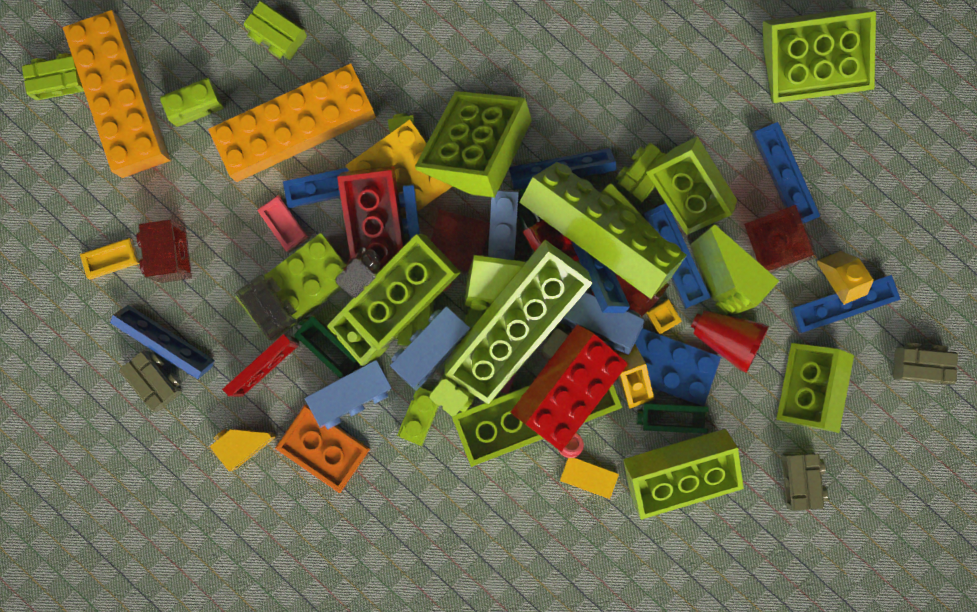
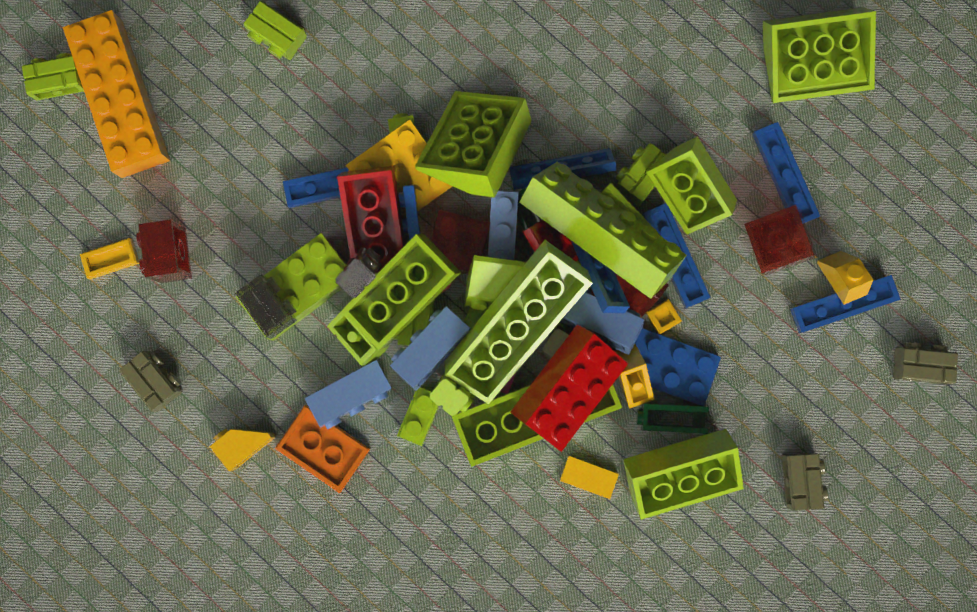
blue plate [110,305,215,379] -> none
lime brick [160,78,224,127] -> none
light orange brick [208,63,376,182] -> none
red tile [222,334,299,397] -> none
coral tile [257,195,309,253] -> none
dark green window [294,316,359,379] -> none
coral plate [558,433,584,458] -> none
lime slope [690,224,779,316] -> none
red cone [691,311,769,373] -> none
lime slope [776,343,854,433] -> none

